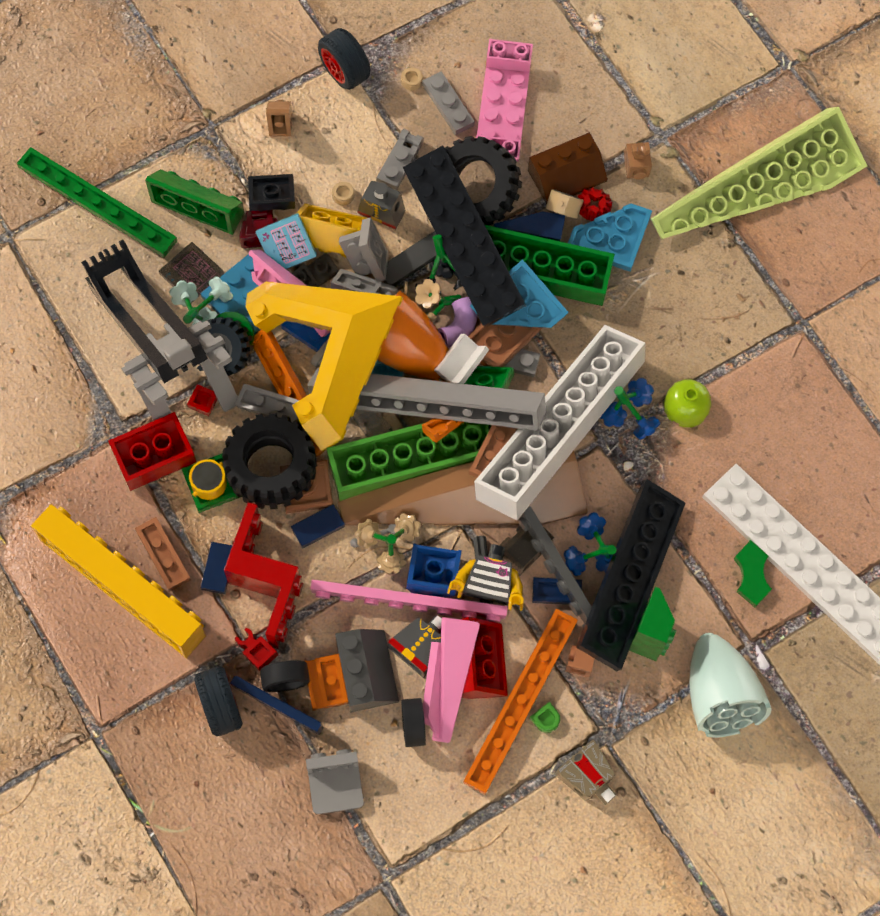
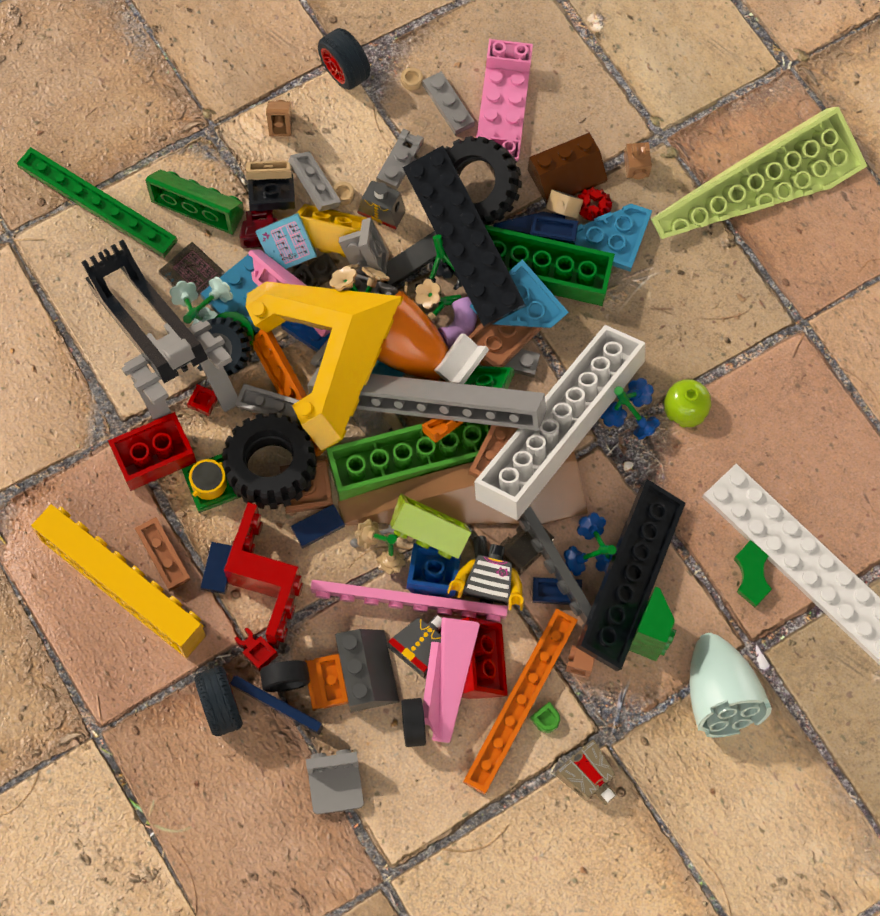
none -> tan tile [246,160,292,180]
none -> light grey plate [288,151,341,212]
none -> tan plant [329,264,390,293]
none -> lime slope [390,494,471,559]
none -> dark blue tile [530,214,579,245]

